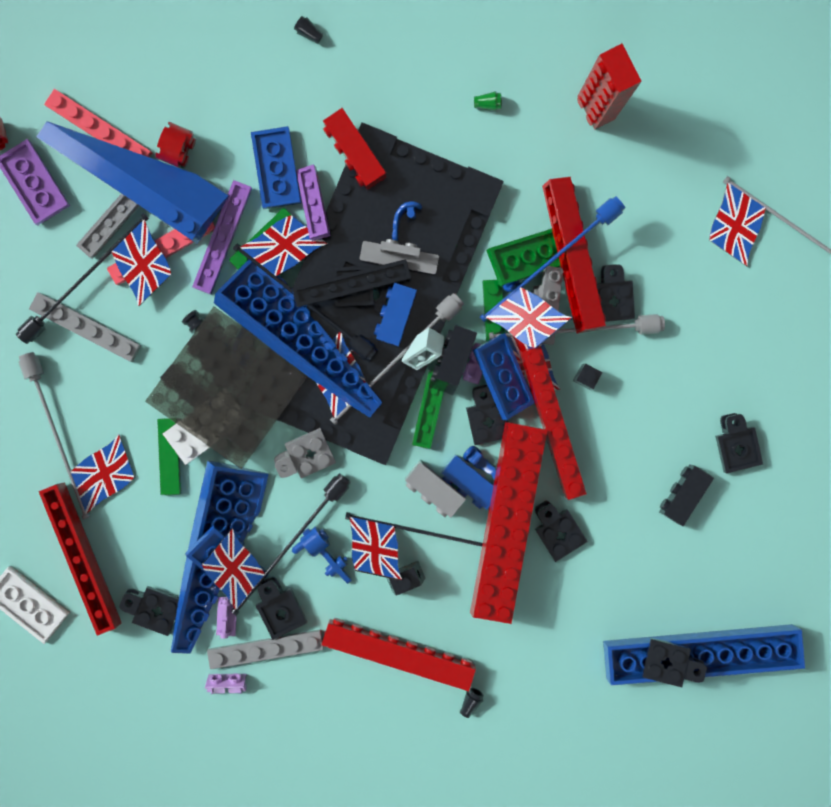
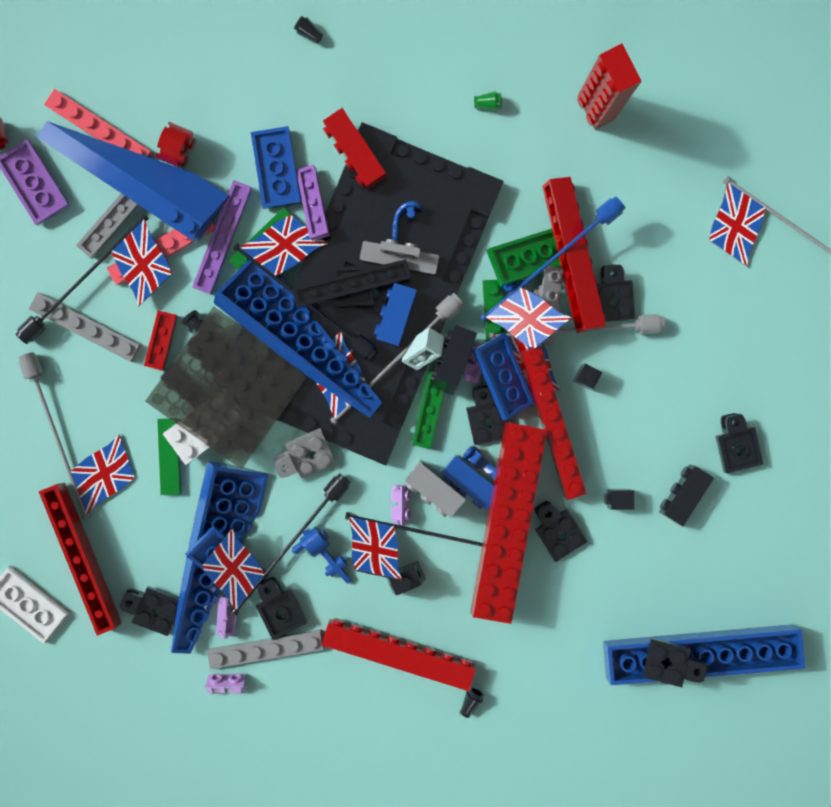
none -> red plate [144,310,178,371]
none -> lavender hinge [391,485,412,525]
none -> black brick [604,489,634,510]

